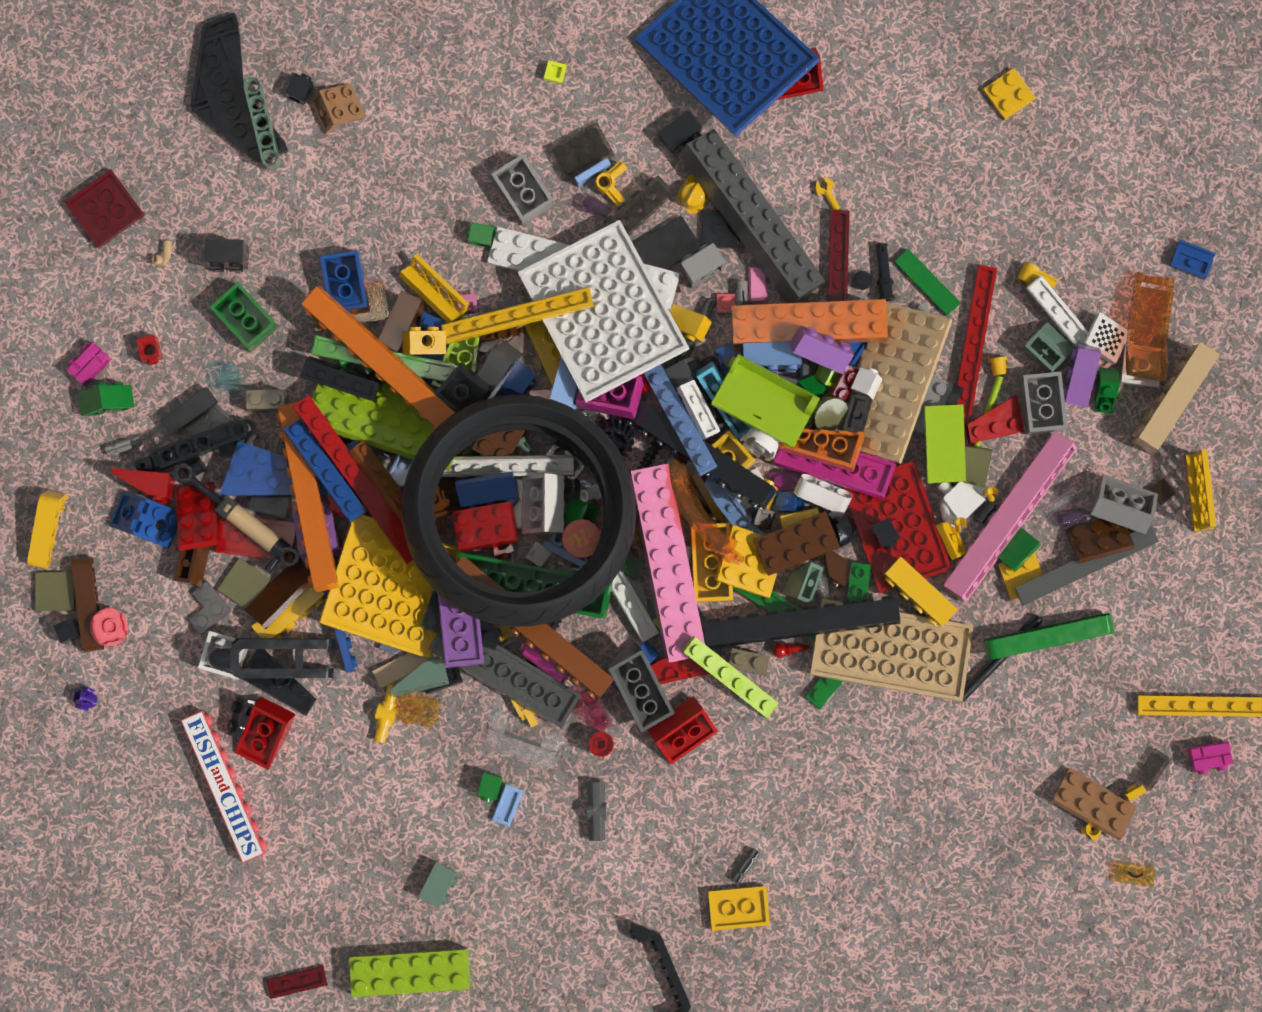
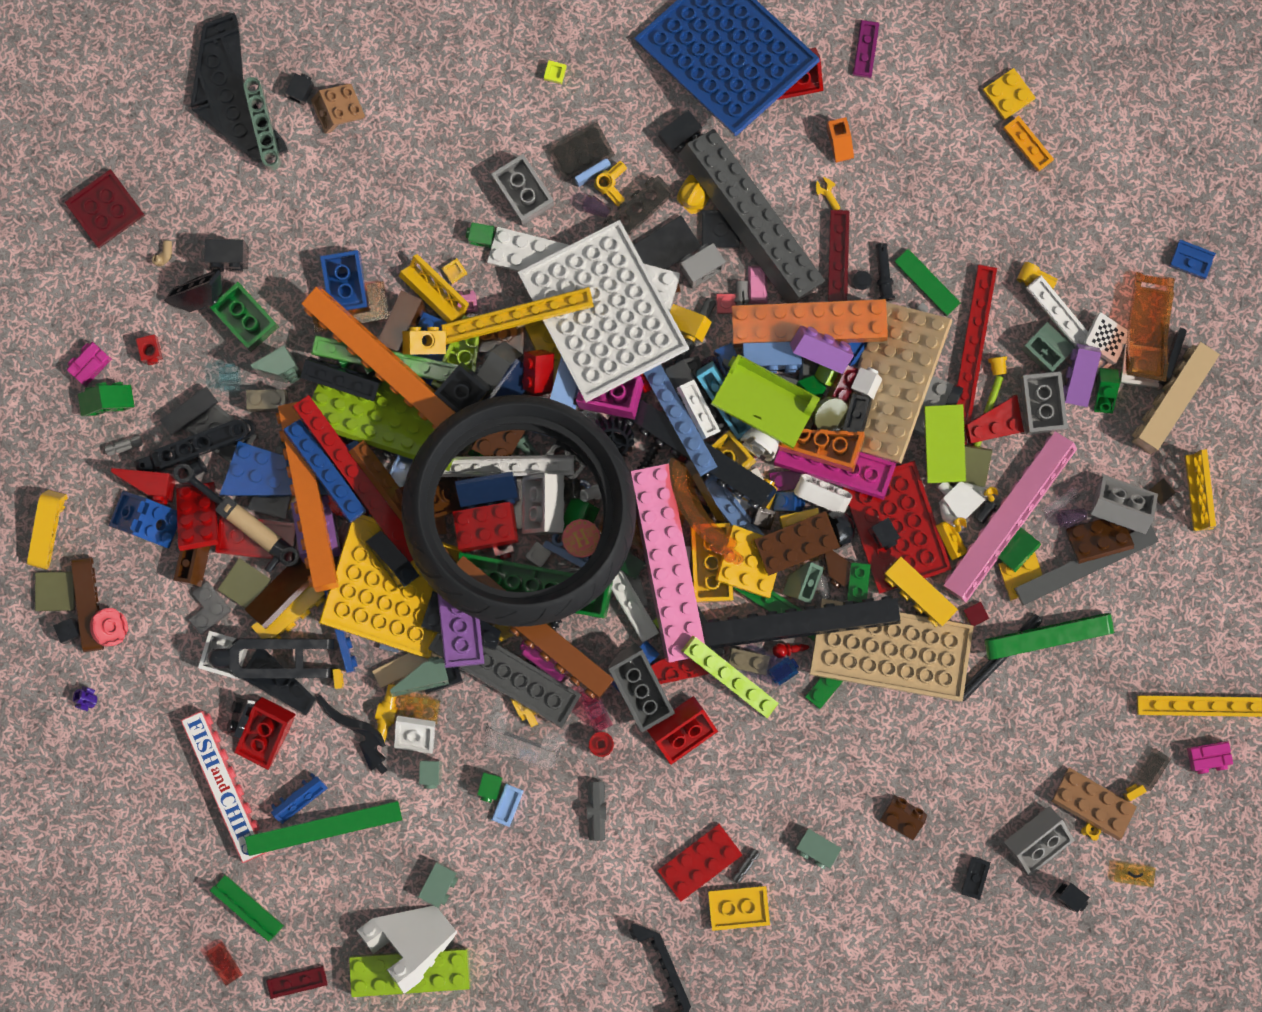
none -> black wedge [164,268,224,312]
none -> clear red plate [205,942,243,986]
none -> green fence [210,875,284,942]
none -> green tile [245,801,402,856]
none -> sand green slope [251,346,302,384]
none -> blue plate [271,773,328,824]
none -> black piece [317,695,387,775]
none -> yellow tile [333,669,344,689]
none -> white wedge [357,906,457,994]
none -> black slope [365,531,420,589]
none -> white plate [394,716,436,754]
none -> sand green brick [419,761,442,789]
none -> yellow tile [441,258,468,284]
none -> red brick [522,349,554,394]
none -> red plate [657,824,743,902]
none -> clear blue brick [767,657,799,687]
none -> sand green brick [796,828,842,869]
none -> orange slope [826,117,854,163]
none -> magenta tile [853,20,879,78]
none -> reddish brown bracket [880,795,927,840]
none -> black plate [960,857,991,900]
none -> dark red tile [963,602,990,626]
none -> light orange plate [1003,116,1054,172]
none -> light grey slope [1004,806,1075,876]
none -> black brick [1052,880,1090,913]
none -> black tile [1158,327,1187,385]

